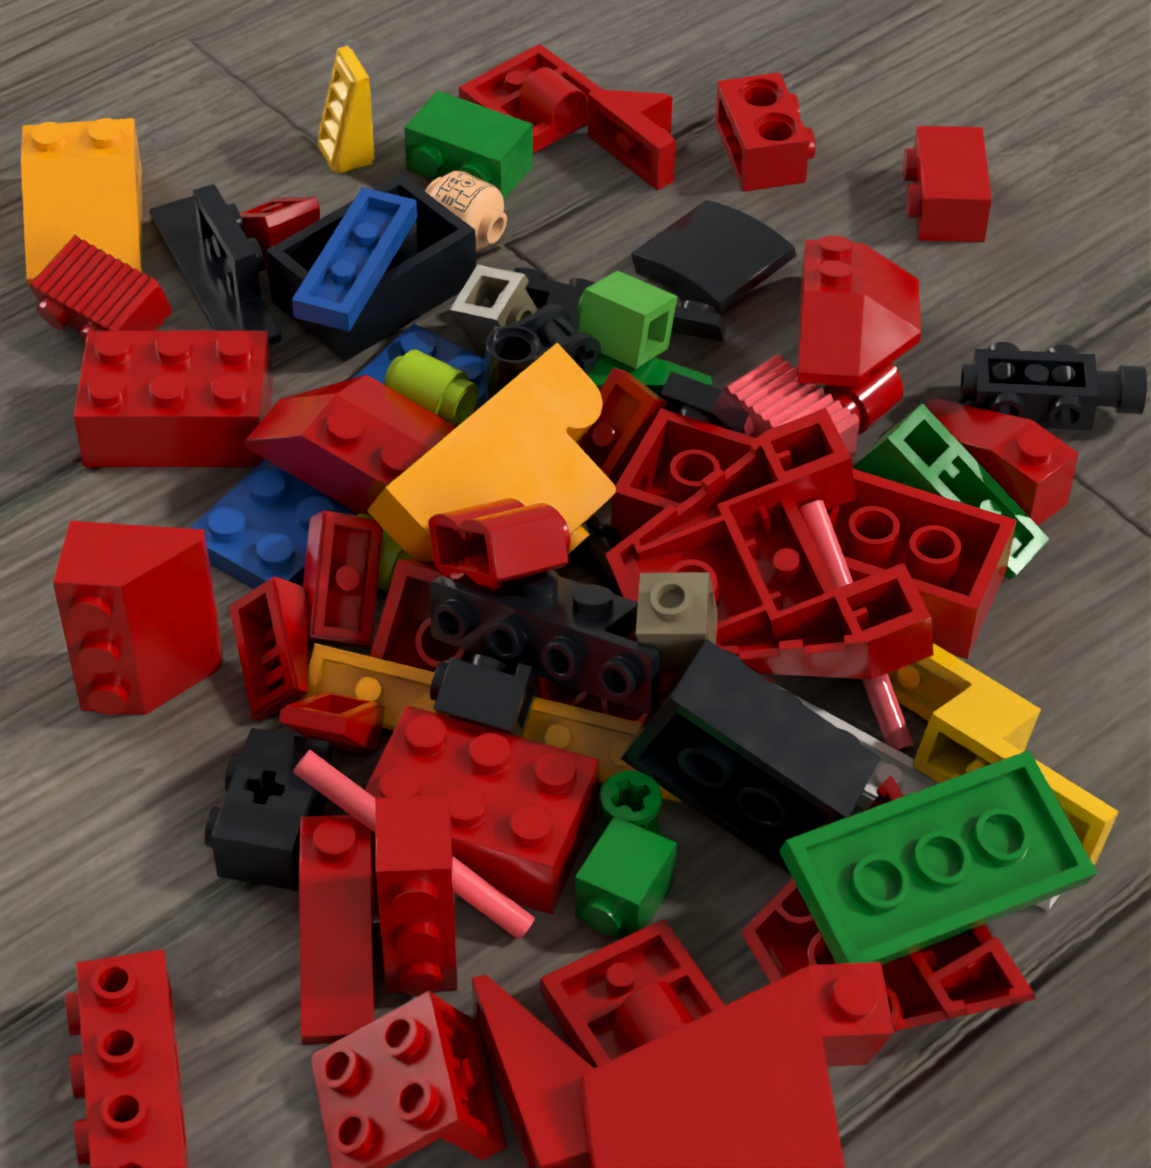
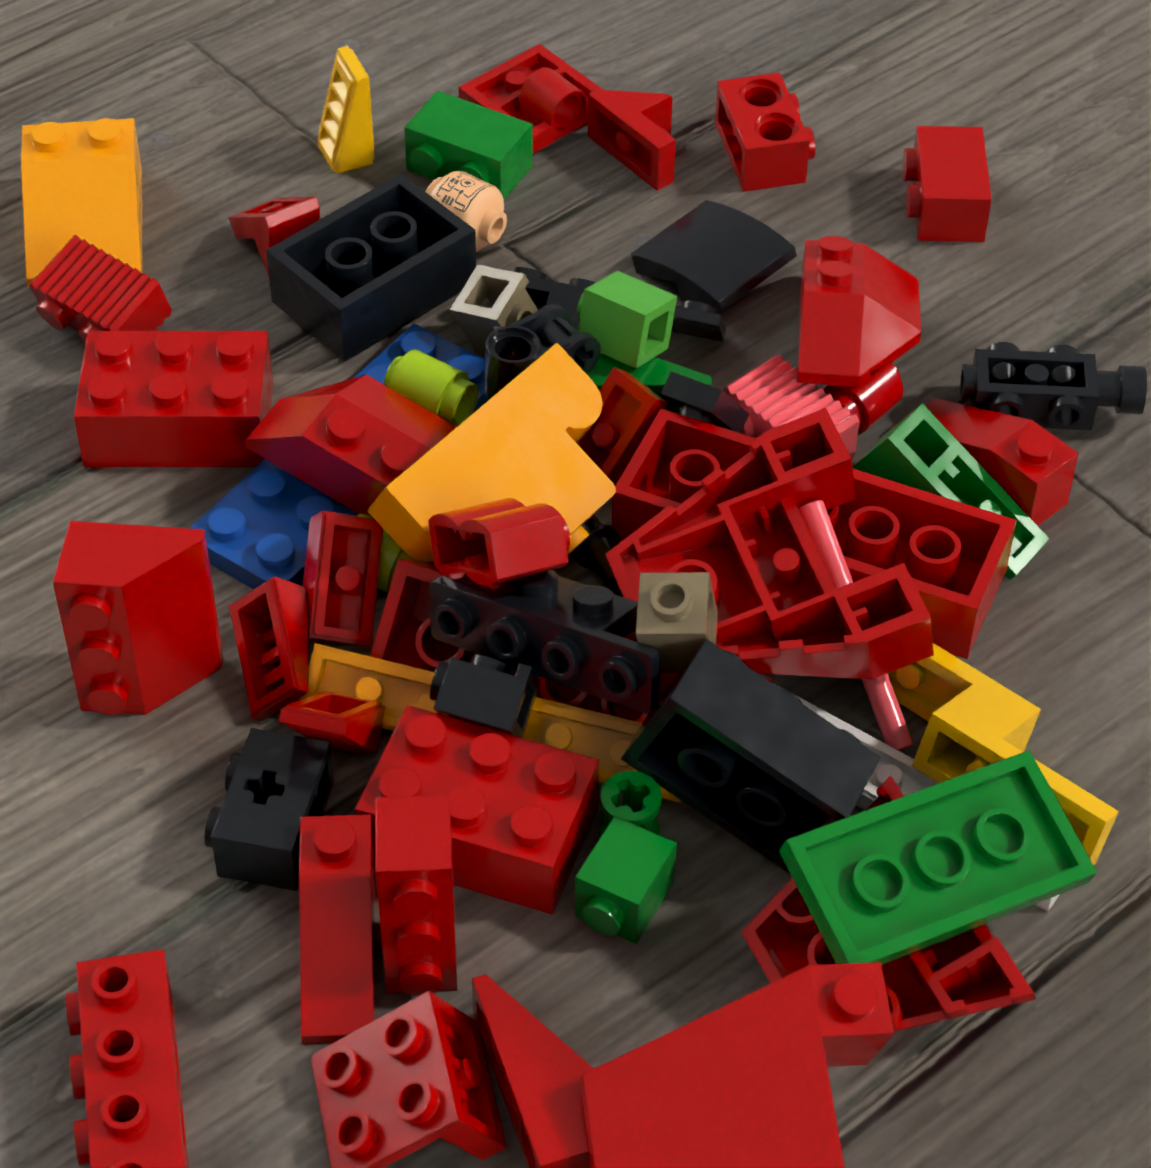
black bracket [149,184,282,346] -> none
blue plate [292,187,417,332] -> none
coral bar [293,749,535,940] -> none
red plate [540,919,725,1068] -> none

